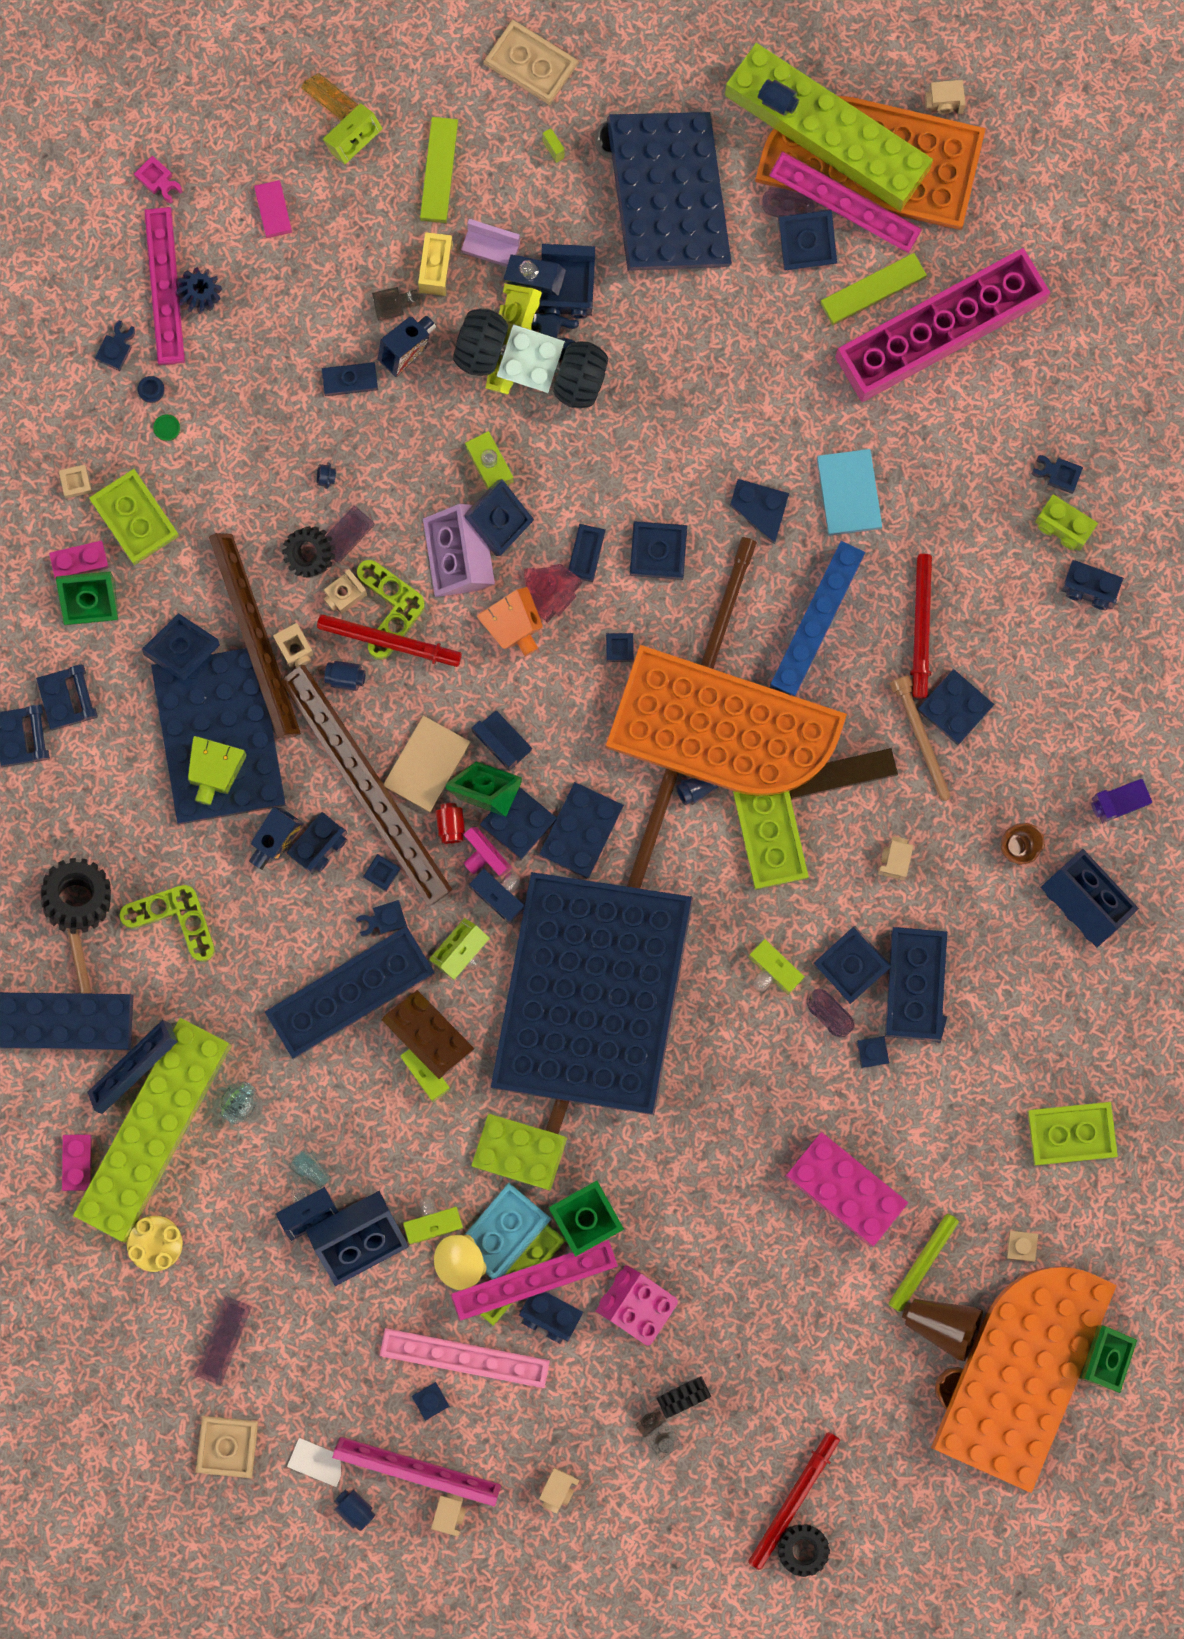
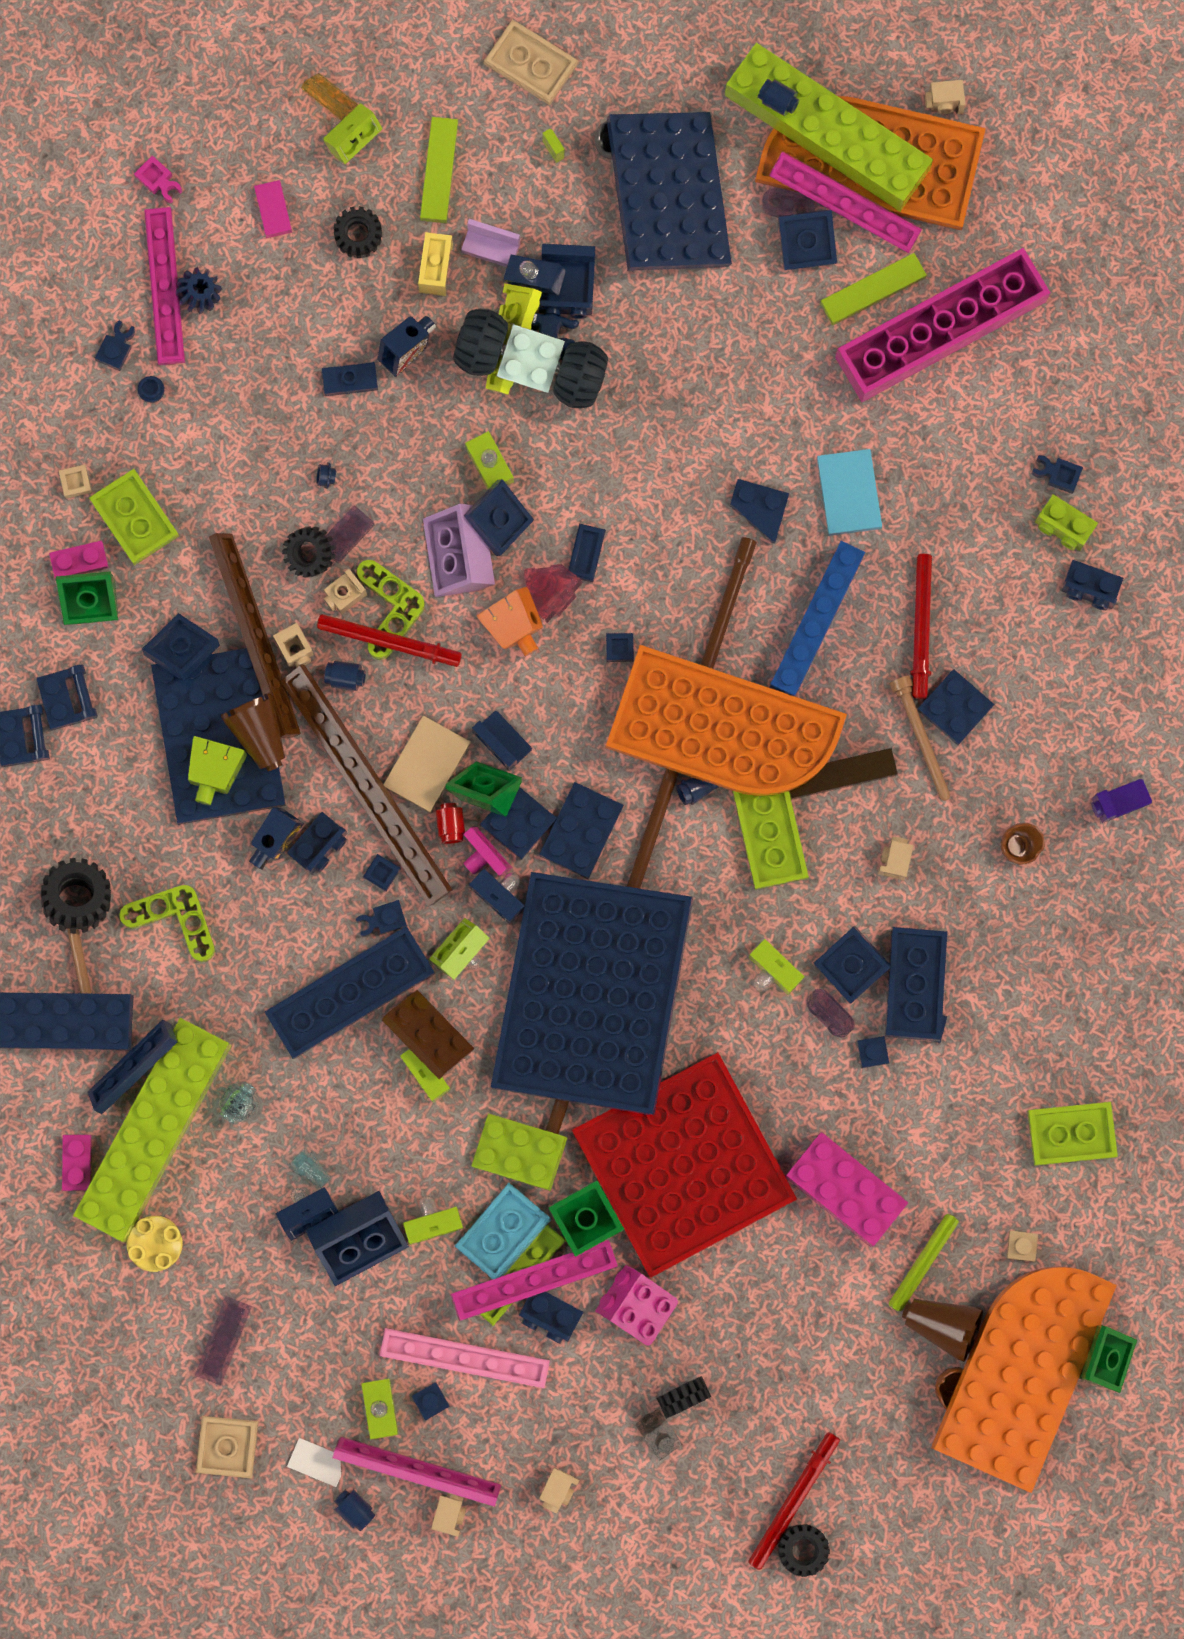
green piece [153,414,180,441] -> none
clear smoke plate [372,287,422,321] -> none
light yellow dish [434,1235,487,1290] -> none
dark blue plate [629,521,687,580] -> none
dark blue slope [1040,849,1139,948] -> none
none -> reddish brown cone [220,692,285,772]
none -> black tyre [333,206,382,258]
none -> lime piece [361,1378,399,1440]
none -> red plate [572,1052,797,1278]

